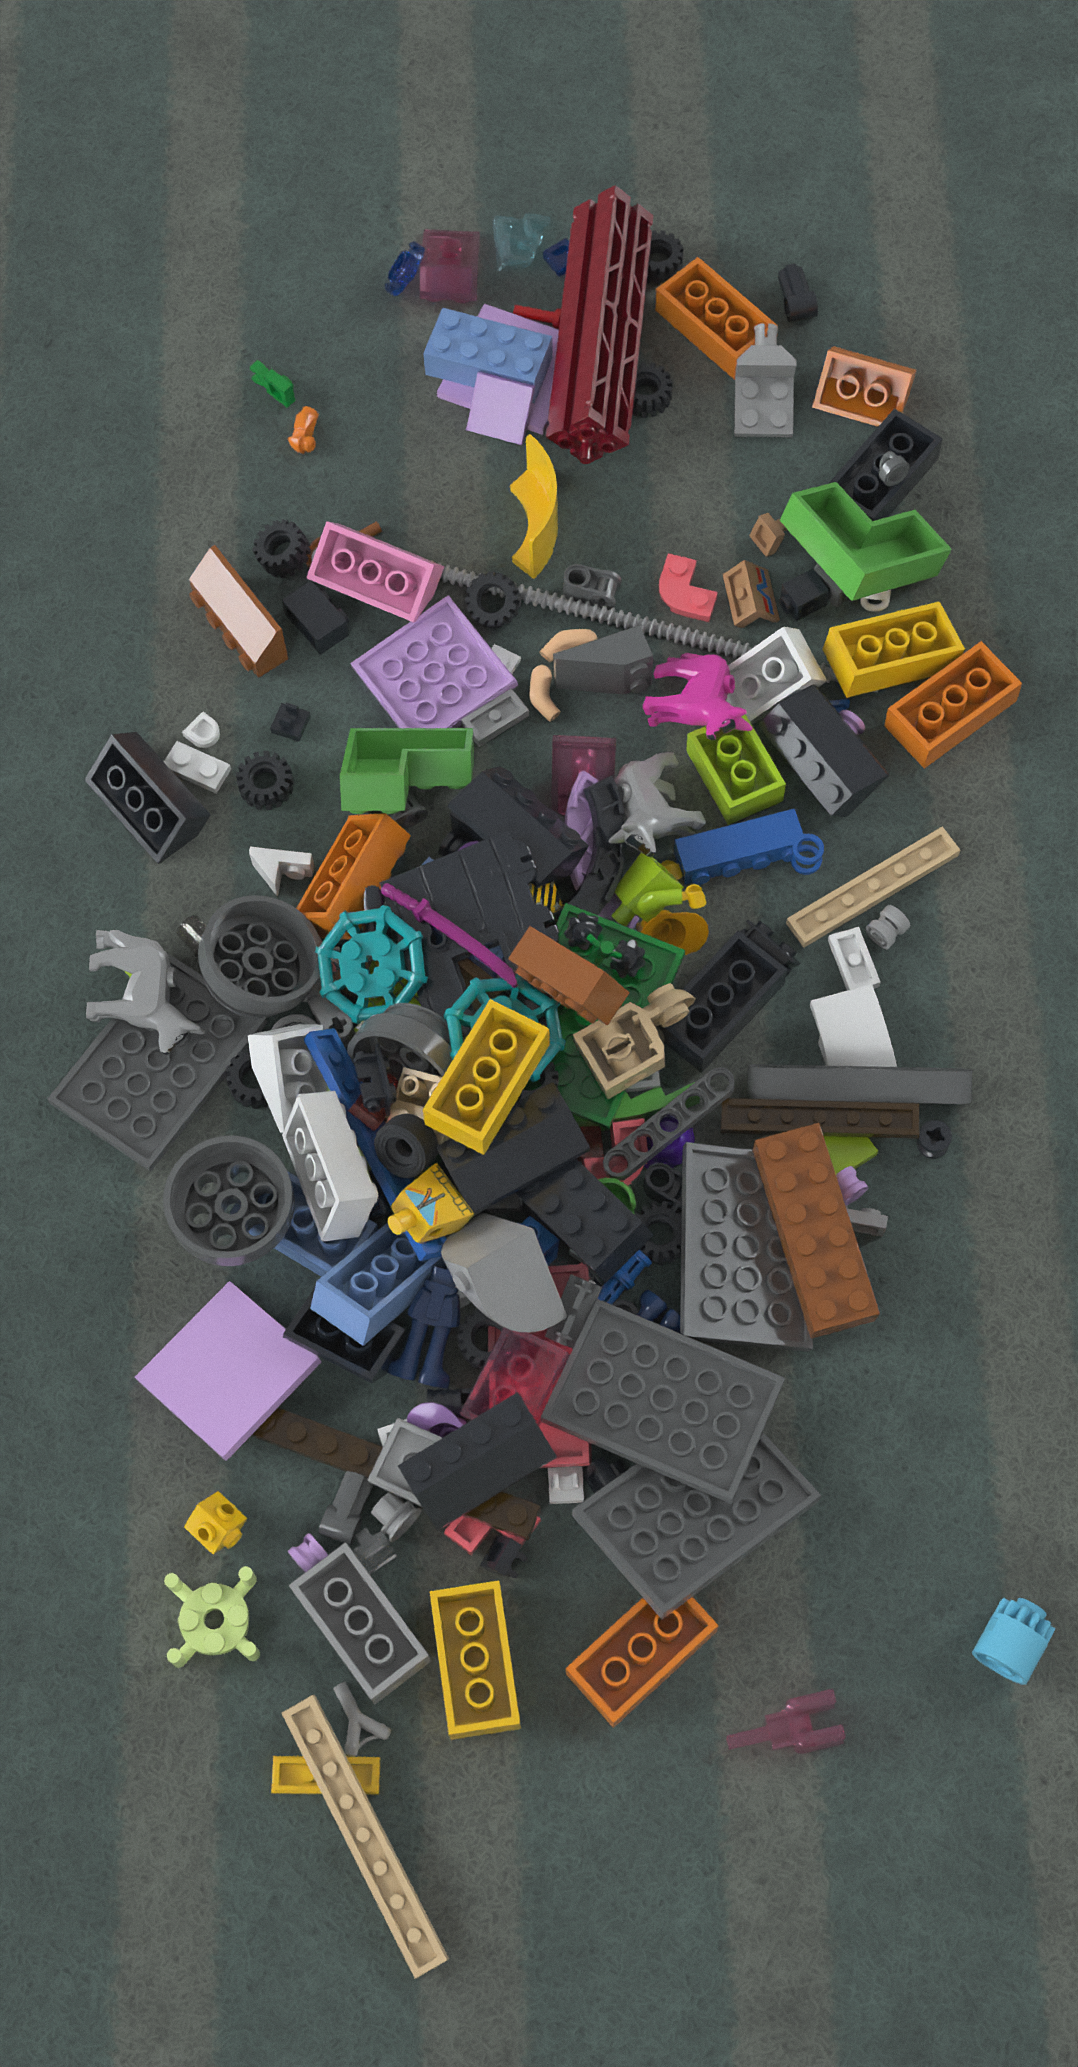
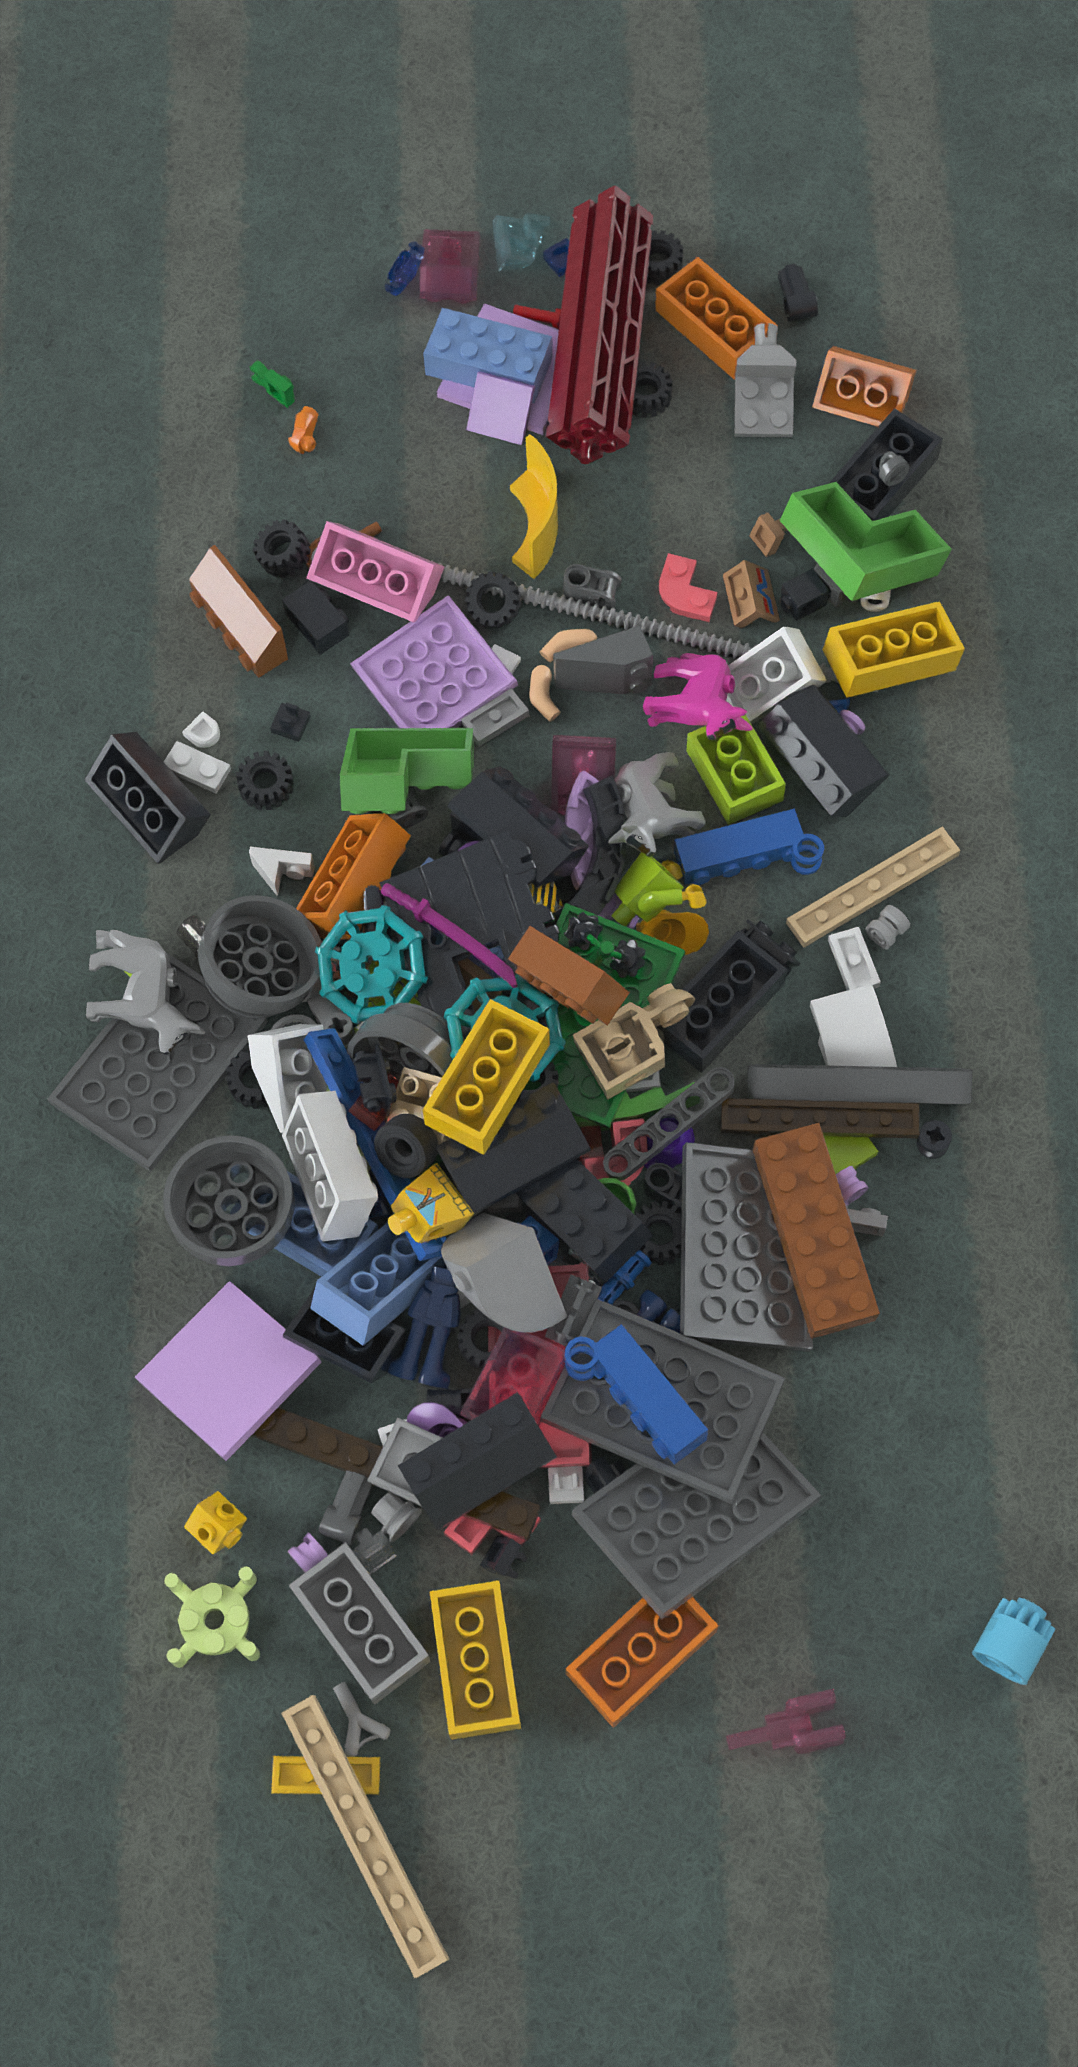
orange brick [884,641,1022,769] -> none
none -> blue hinge [565,1324,708,1465]

